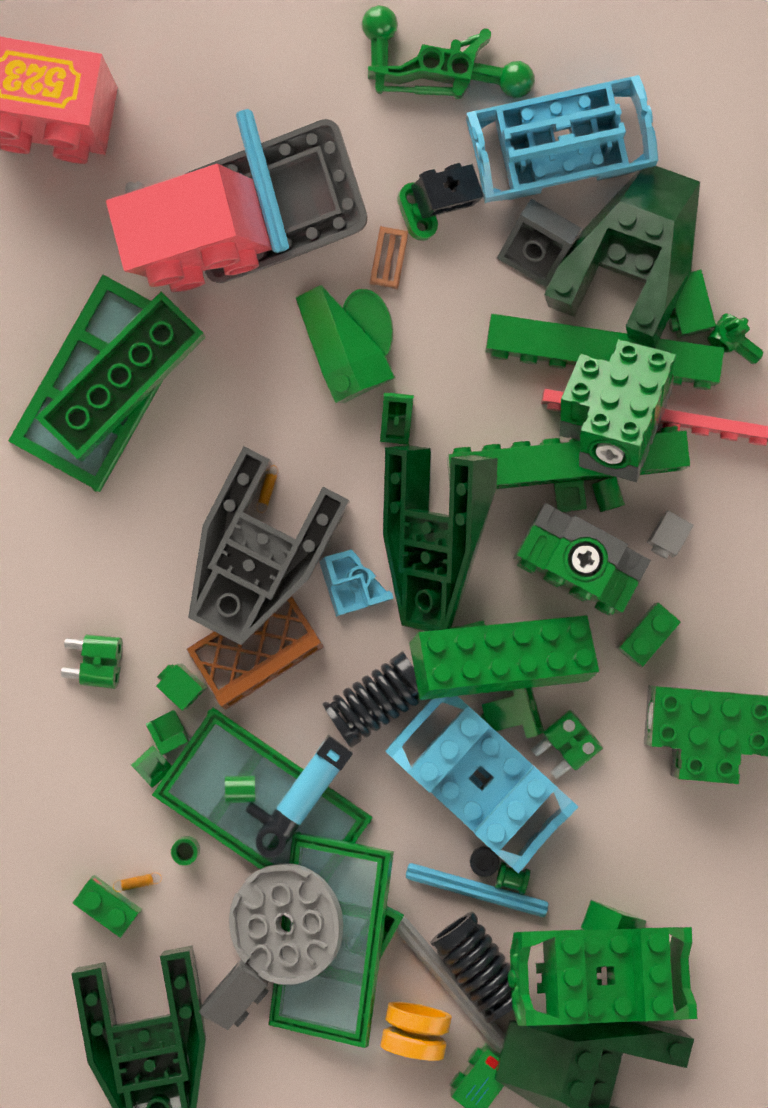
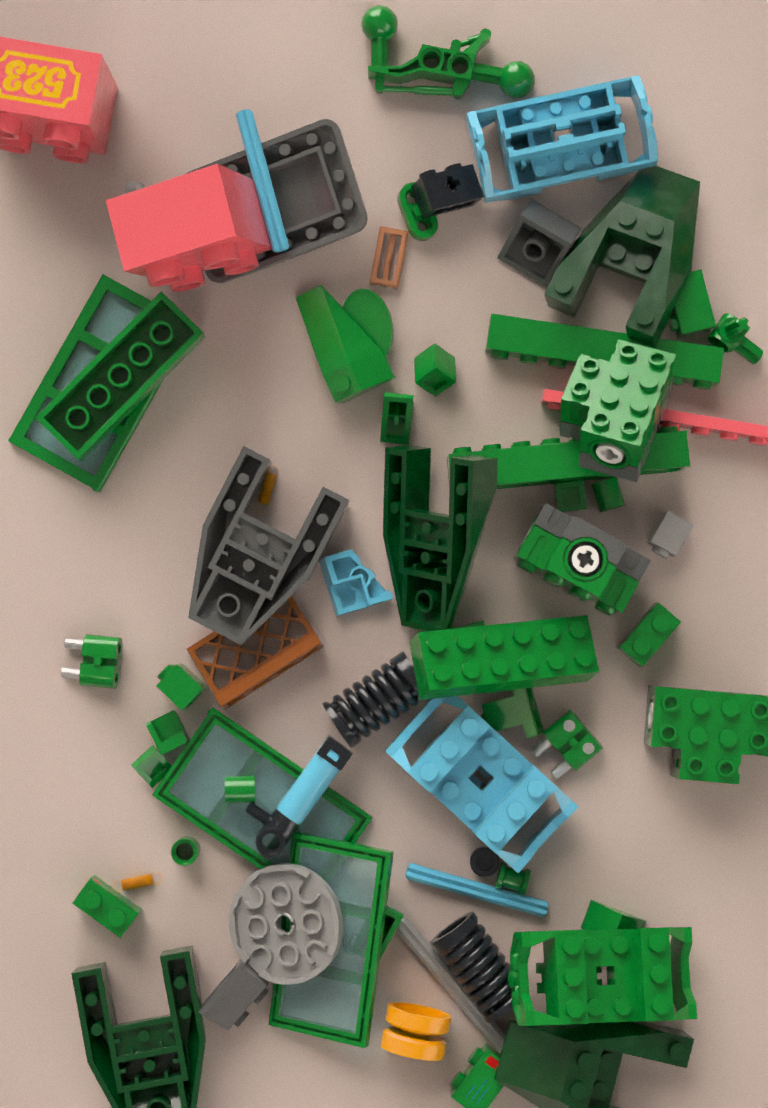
none -> green panel [414,343,456,397]

